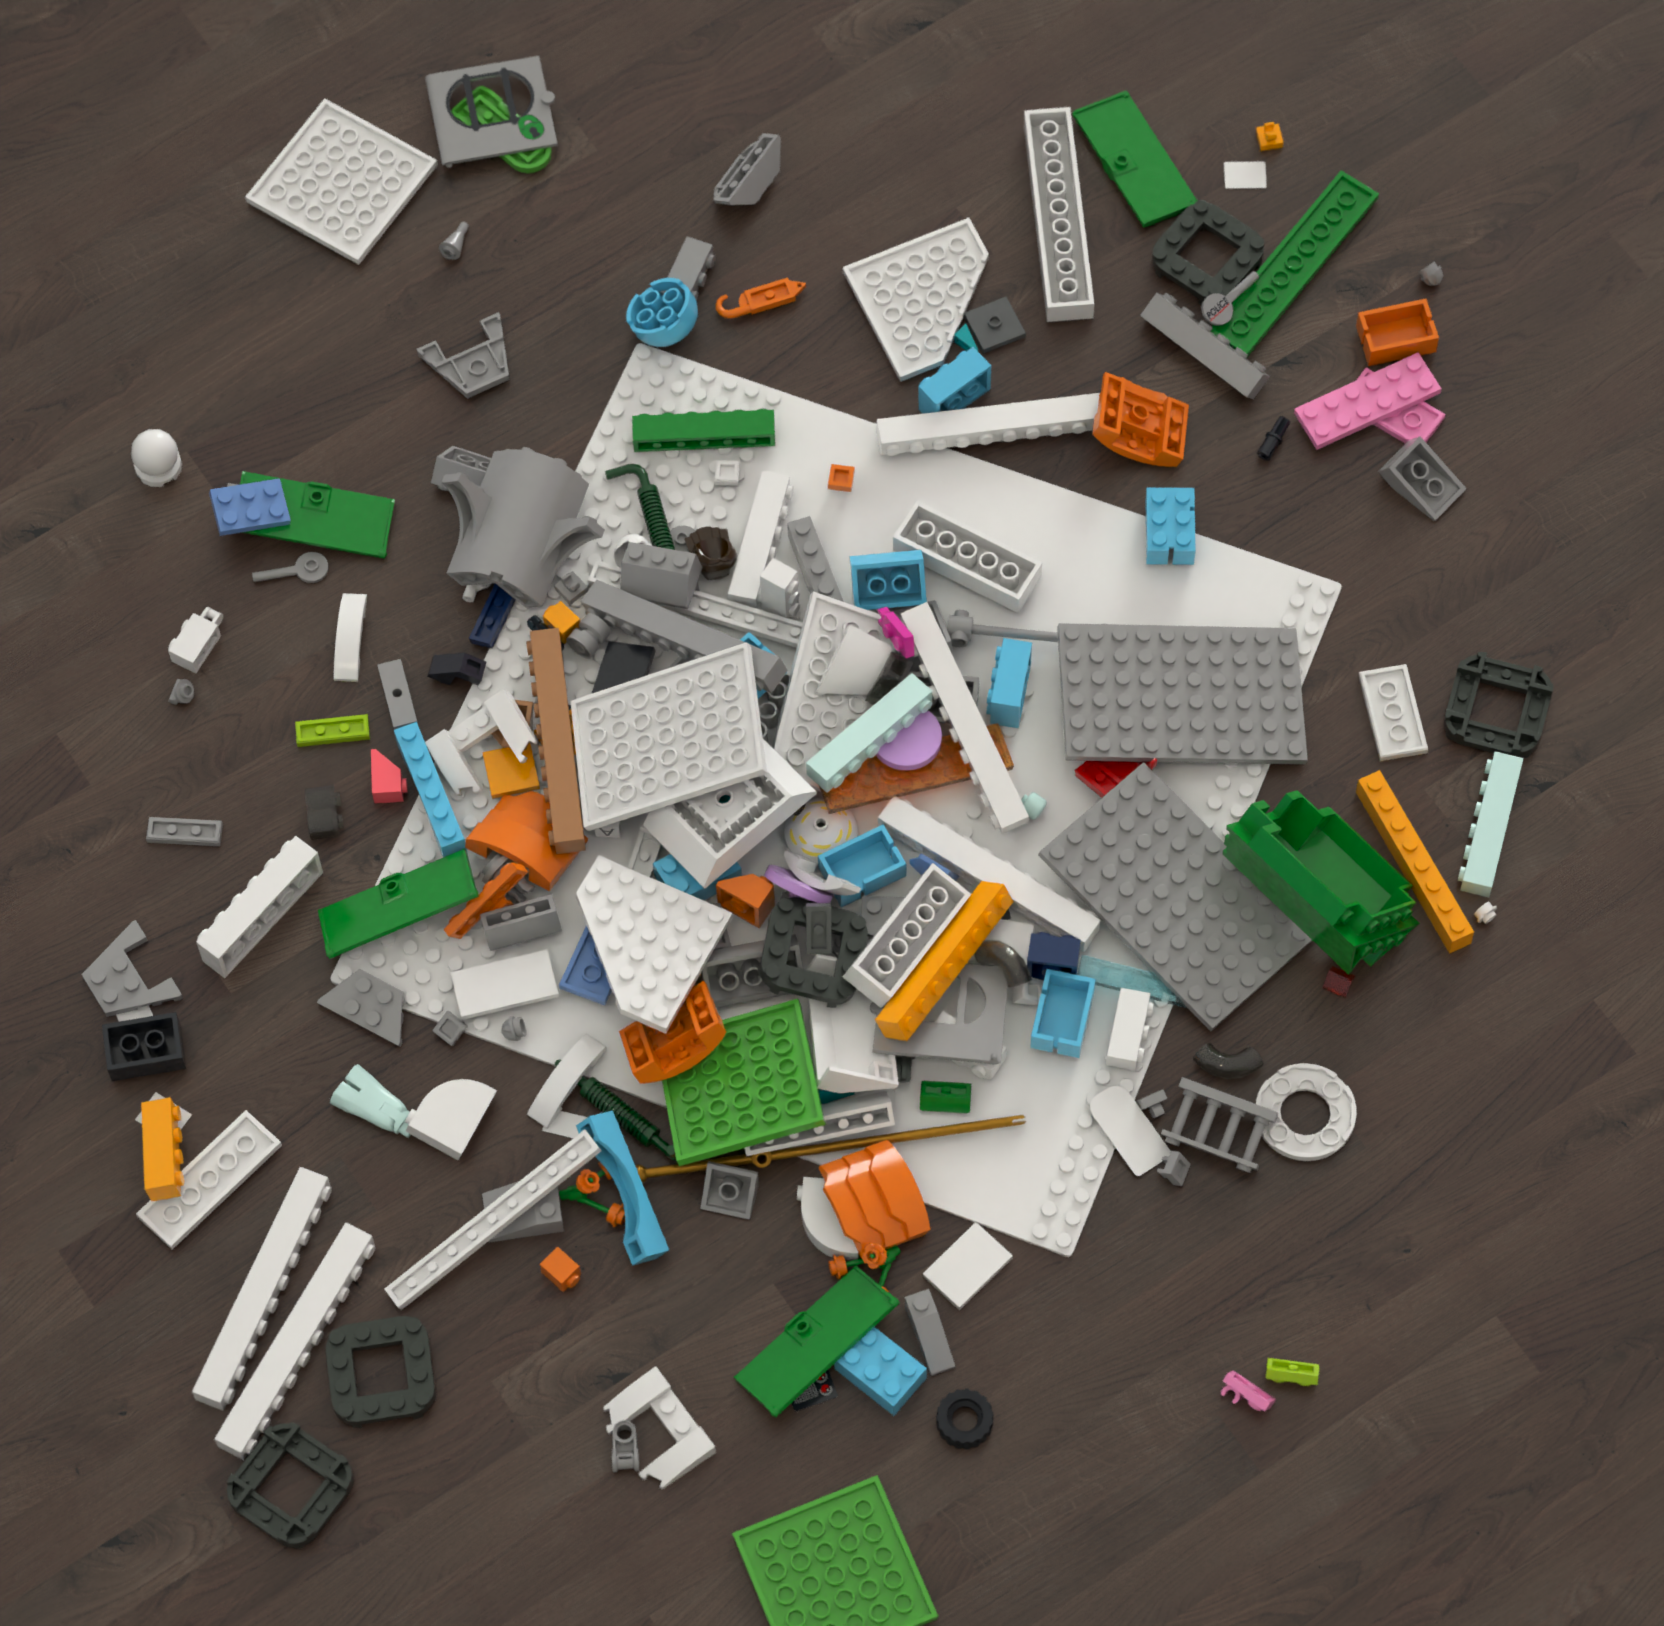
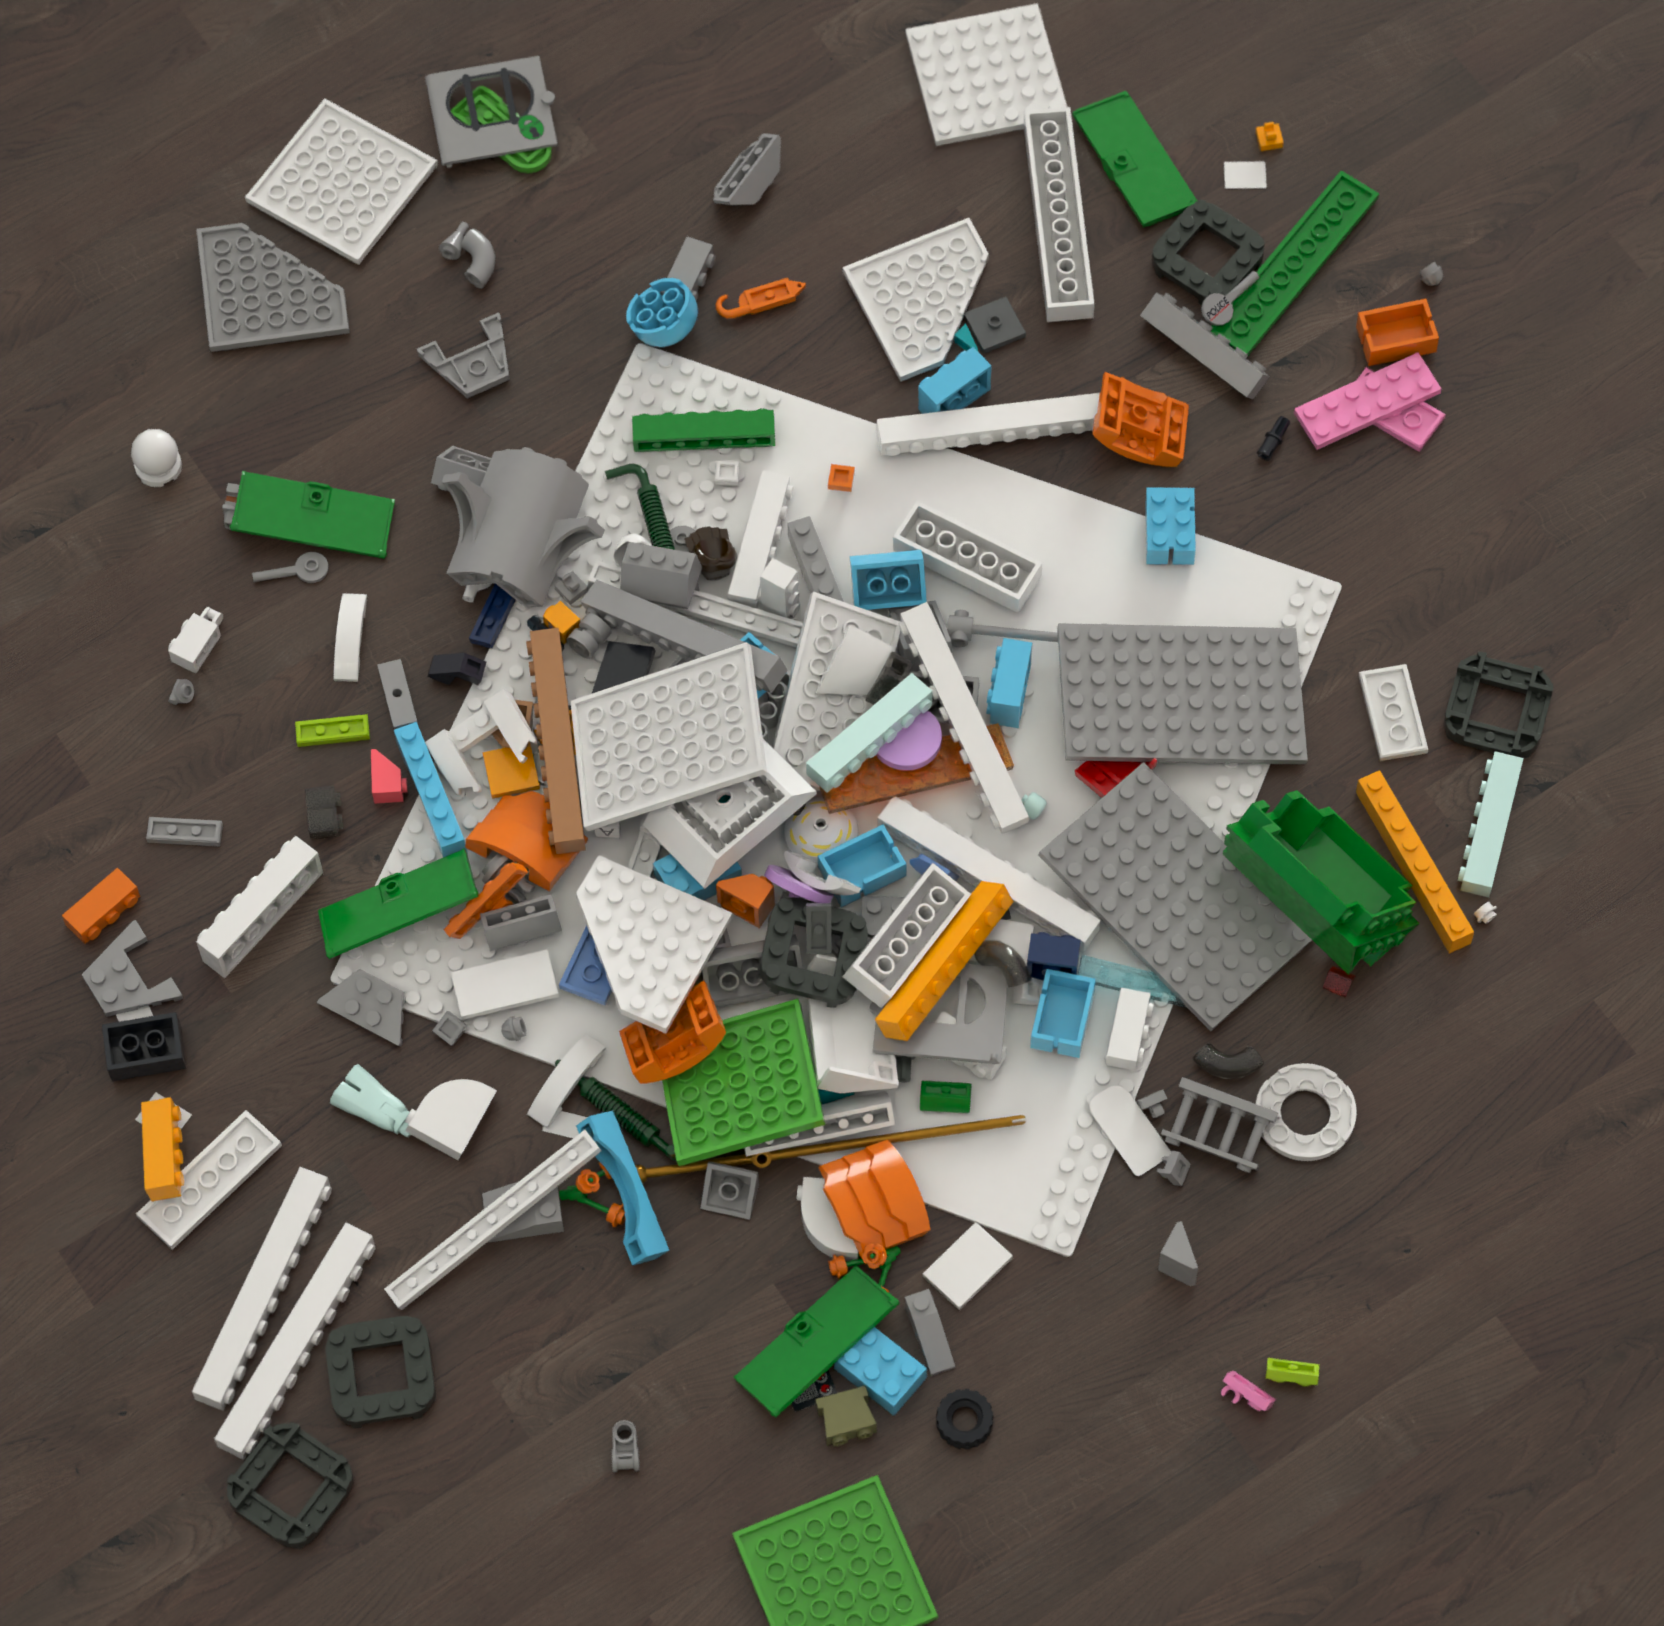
medium blue plate [209,478,291,536] -> none
orange brick [540,1246,581,1292] -> none
white wedge [604,1366,716,1489] -> none
dark pink plate [877,607,915,658] -> none
light grey slope [1378,436,1467,521] -> none
none -> orange brick [62,868,140,944]
none -> light grey plate [197,223,349,352]
none -> light grey cylinder [461,229,496,288]
none -> olive hips [815,1386,877,1446]
none -> white plate [906,4,1067,146]
none -> light grey slope [1158,1221,1198,1286]

